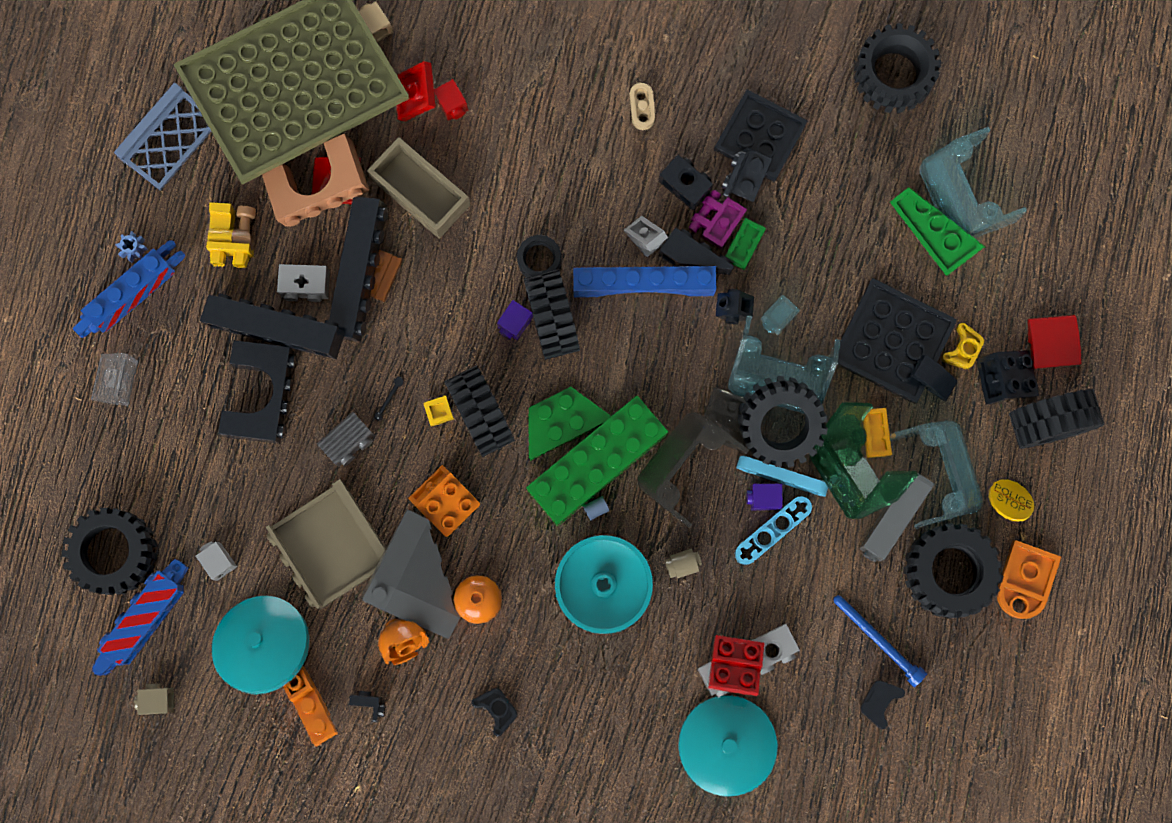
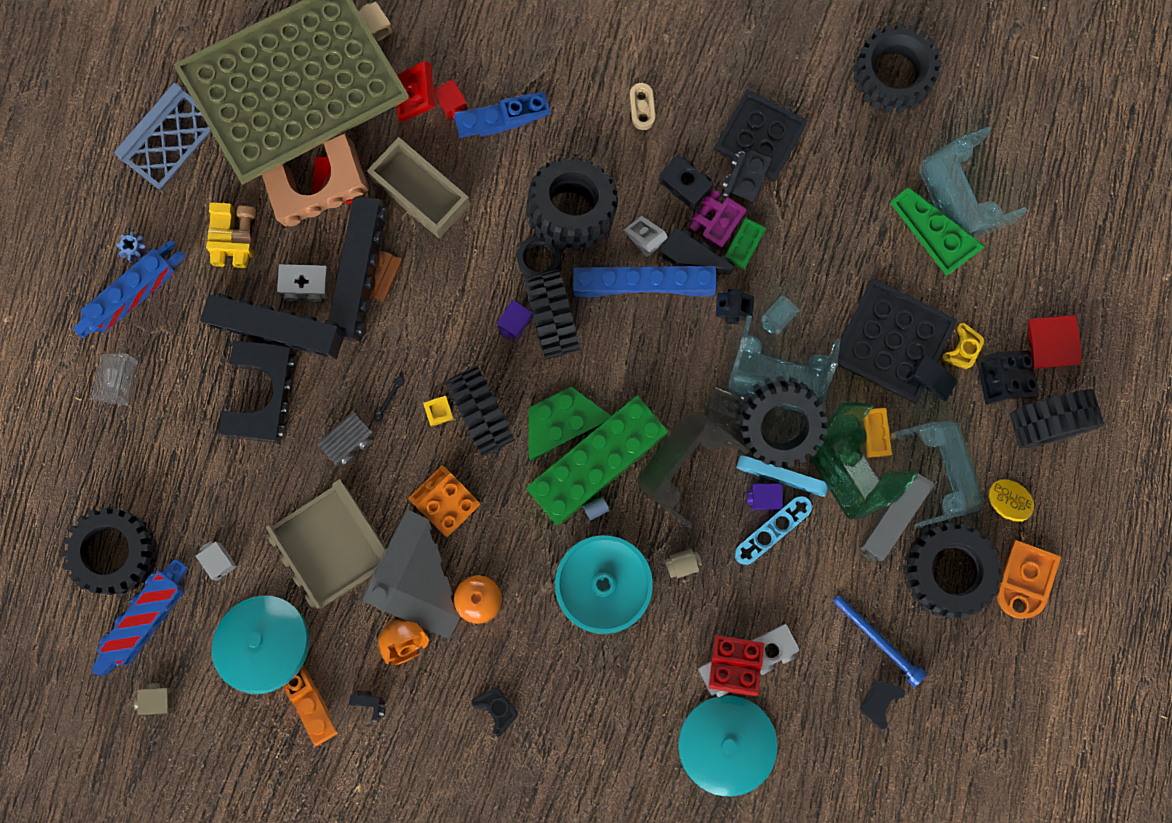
none -> blue slope [454,91,551,138]
none -> black tyre [526,157,618,251]

